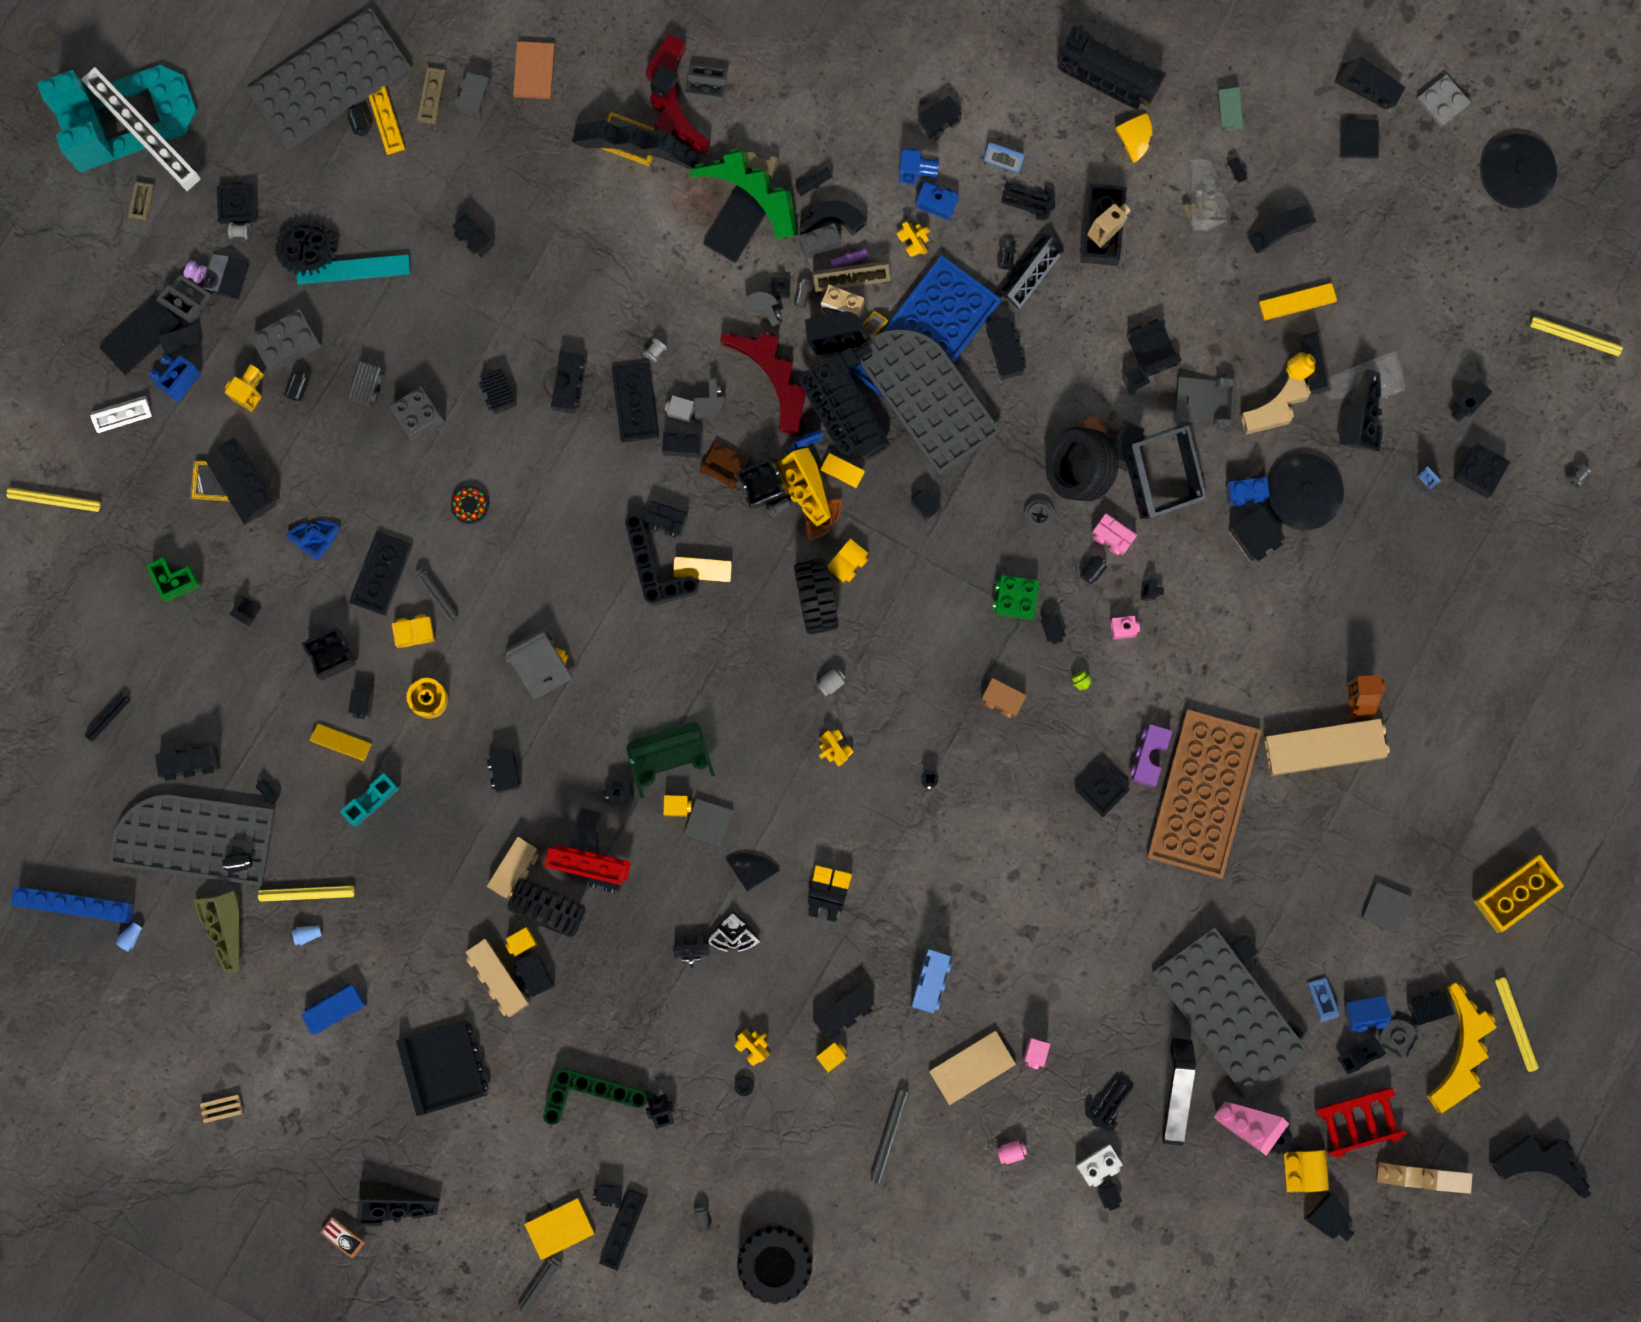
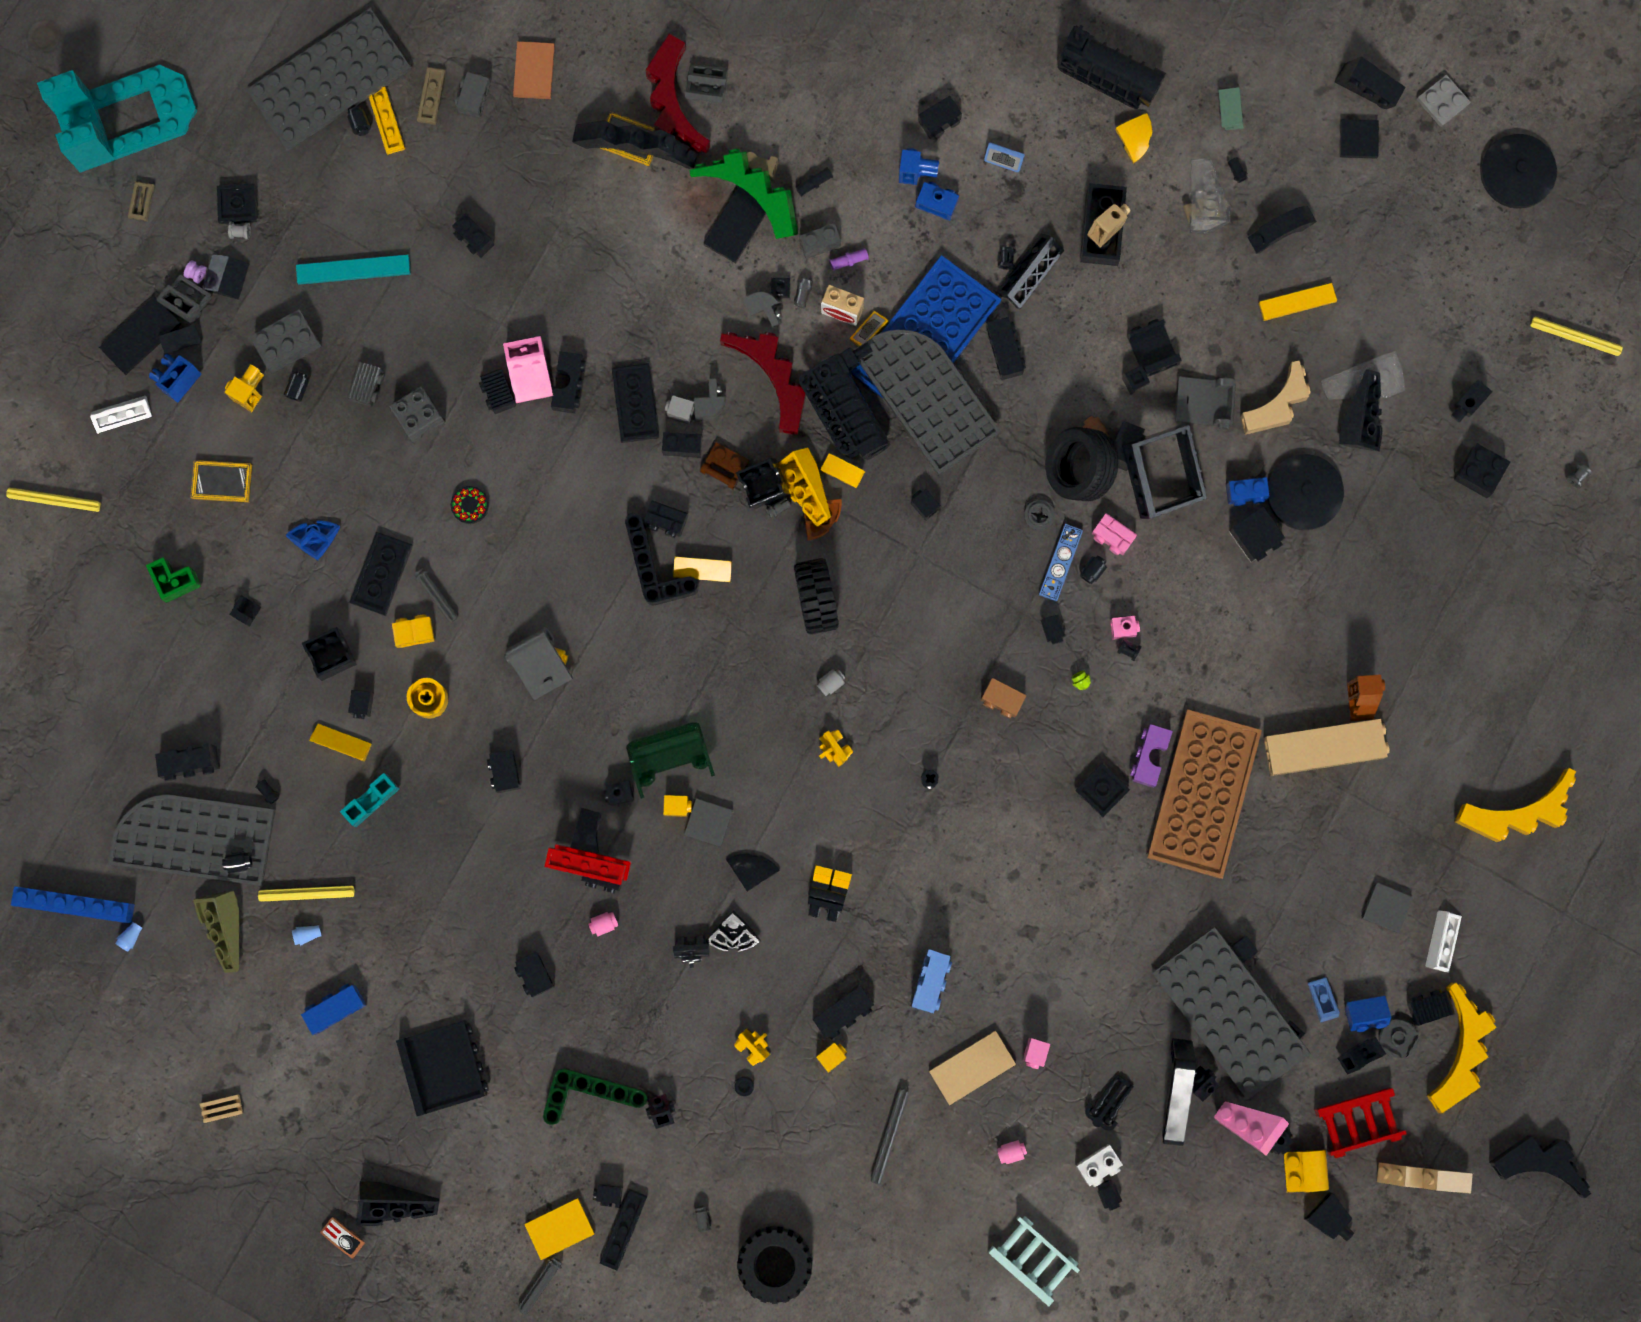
white brick [81,67,200,191] -> none
black axle [84,694,130,741] -> none
black slope [206,438,277,525] -> none
black gear [275,219,337,276] -> none
tan brick [466,939,530,1017] -> none
tan brick [487,837,540,900] -> none
yellow brick [505,927,538,956] -> none
black tyre [507,879,586,937] -> none
light grey bush [642,338,667,363] -> none
black brick [650,65,678,99] -> none
blue brick [786,428,823,456] -> none
black arch [800,200,867,236] -> none
black brick [805,311,870,355] -> none
dark tan brick [813,261,890,292] -> none
yellow brick [828,538,869,584] -> none
yellow hips [897,221,930,257] -> none
green brick [992,575,1040,621] -> none
black piece [1001,184,1055,221] -> none
black tile [1141,579,1164,601] -> none
yellow head [1286,352,1316,381] -> none
black brick [1299,331,1332,395] -> none
medium blue slope [1418,467,1441,490] -> none
yellow brick [1473,855,1564,933] -> none
light yellow axle [1495,977,1538,1072] -> none
none -> bright pink slope [503,336,553,403]
none -> bright pink brick [588,912,618,937]
none -> light aqua fence [988,1216,1080,1306]
none -> tile [1039,524,1083,602]
none -> black bush [1117,638,1142,661]
none -> black brick [1192,1065,1219,1102]
none -> white slope [1425,911,1462,973]
none -> yellow arch [1454,768,1576,842]

